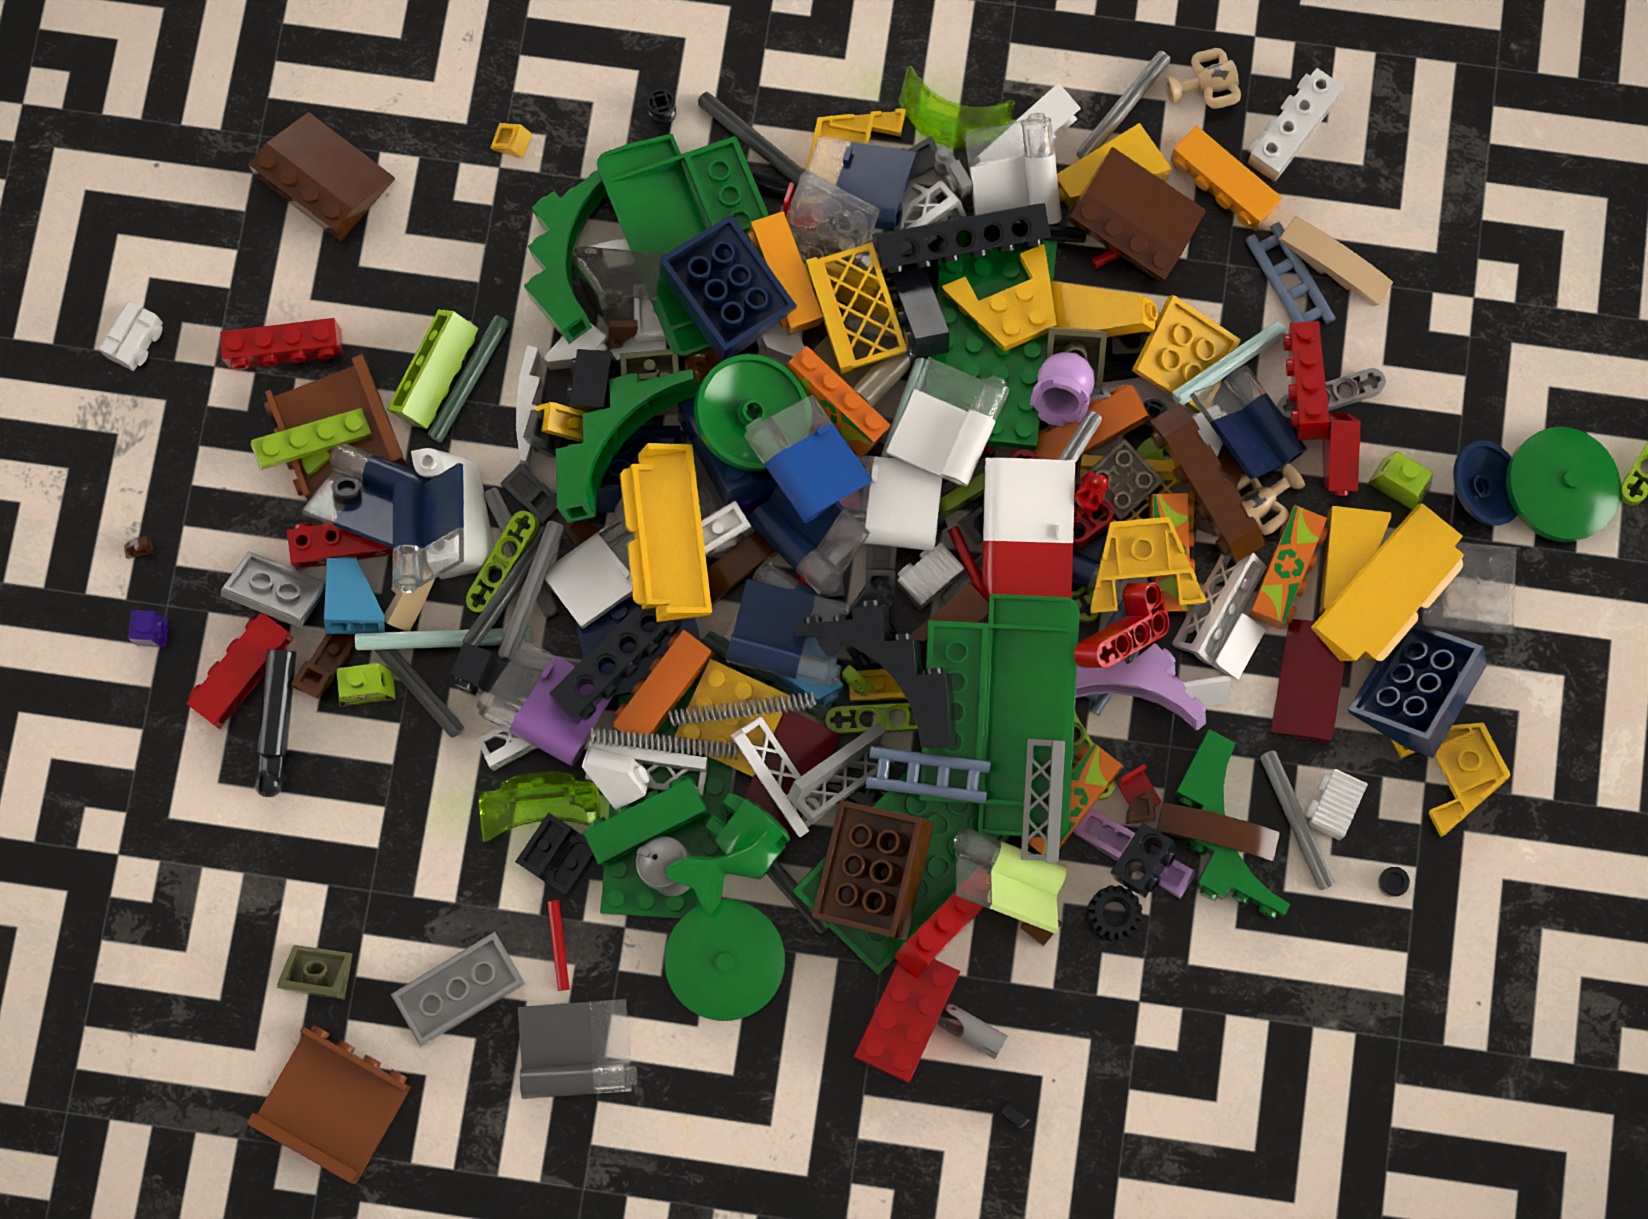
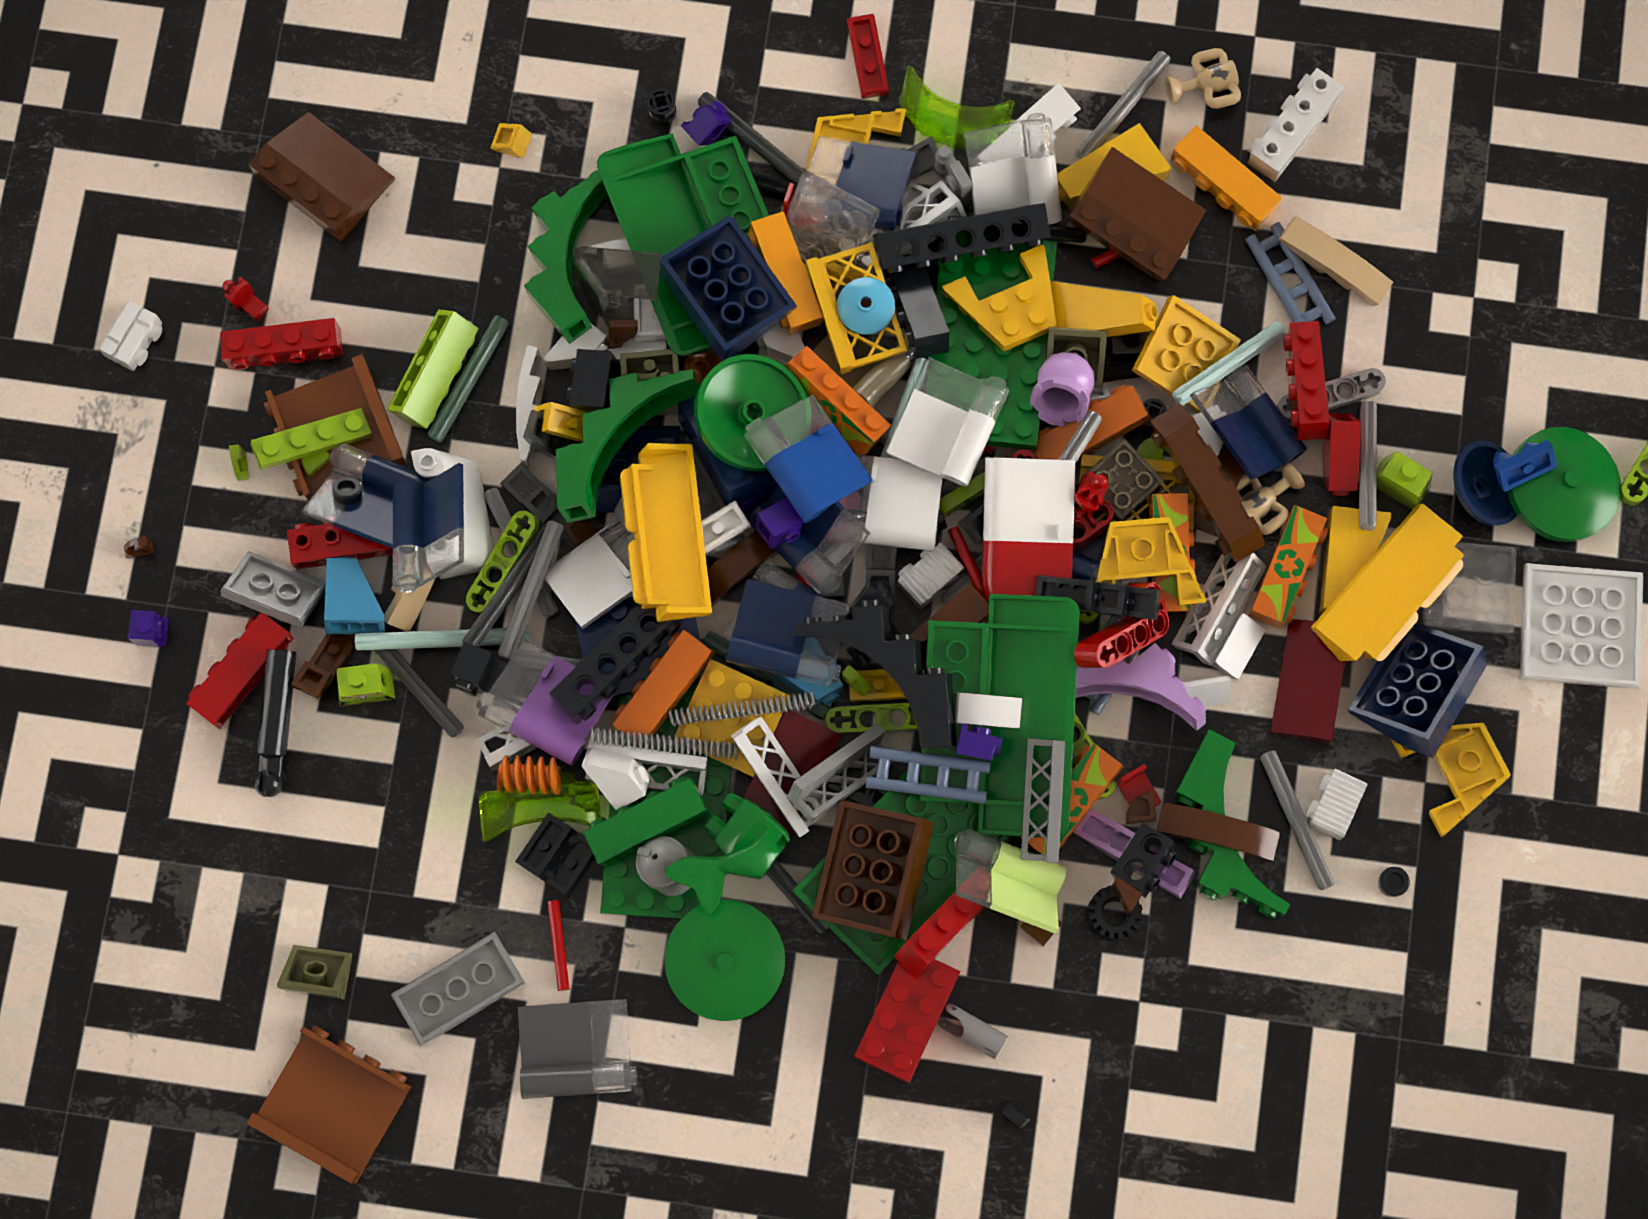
none -> red piece [222,277,269,322]
none -> lime tile [229,444,249,481]
none -> orange piece [497,755,562,795]
none -> dark purple brick [681,100,732,146]
none -> dark purple brick [755,498,803,549]
none -> medium azure dish [837,277,895,335]
none -> red tile [846,13,889,99]
none -> white slope [954,692,1022,728]
none -> dark purple brick [956,723,1002,761]
none -> black slope [1035,575,1161,620]
none -> reddish brown slope [1112,877,1142,915]
none -> light grey axle [1359,401,1377,531]
none -> blue tile [1493,440,1558,492]
none -> white tile [1520,563,1643,689]

